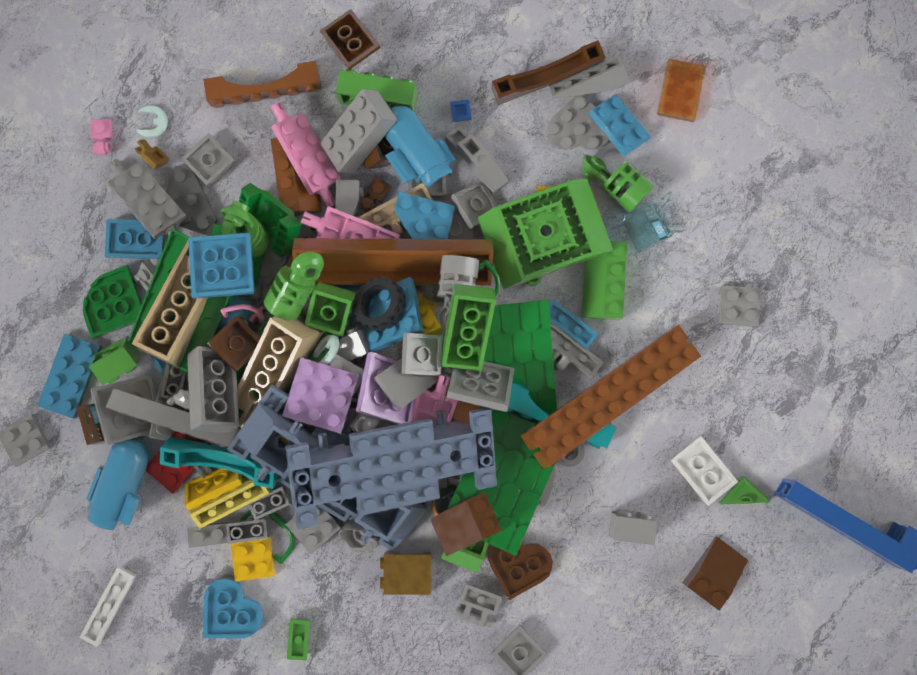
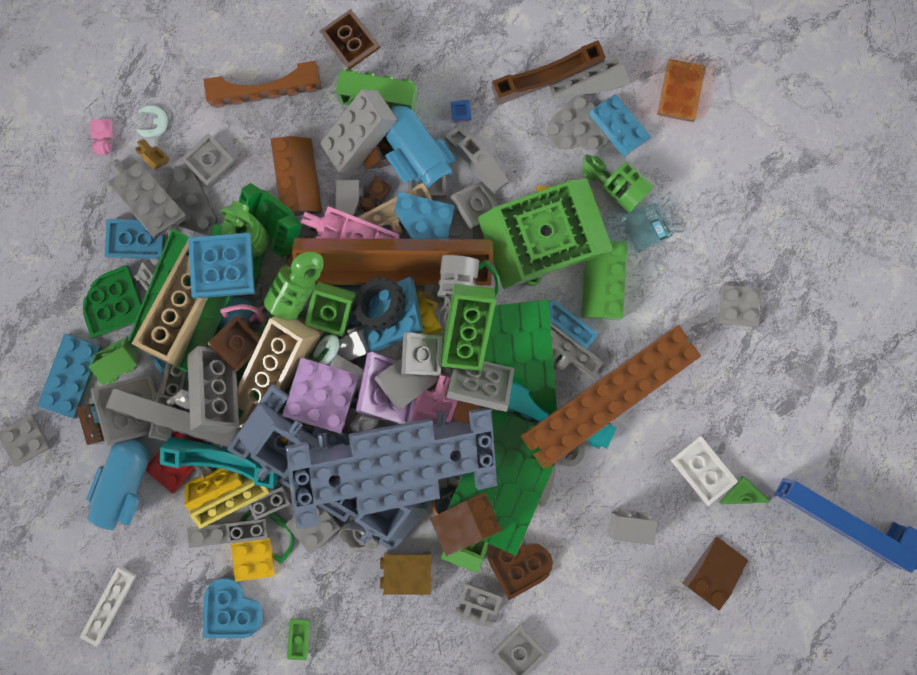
bright pink plate [270,102,341,208] -> none

